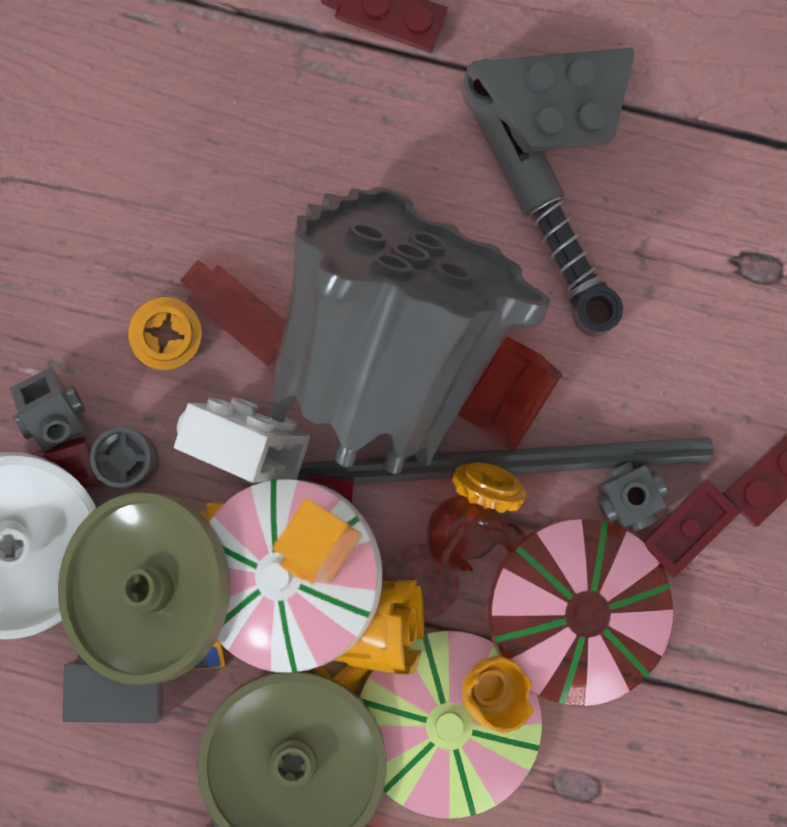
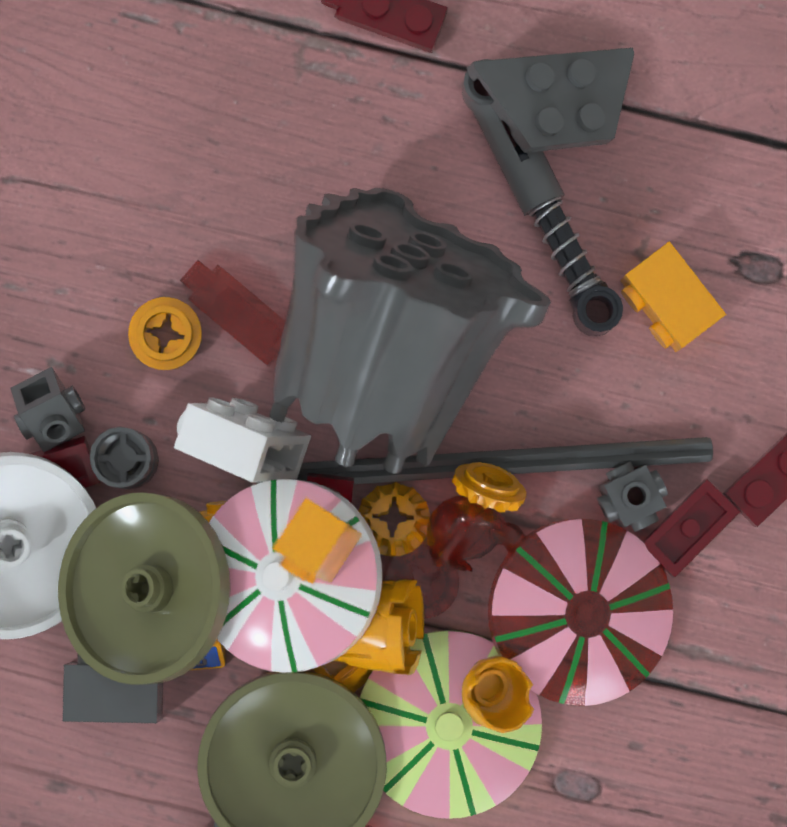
clear red panel [458,336,563,452] -> none
none -> light orange gear [358,482,431,556]
none -> light orange brick [620,241,727,352]

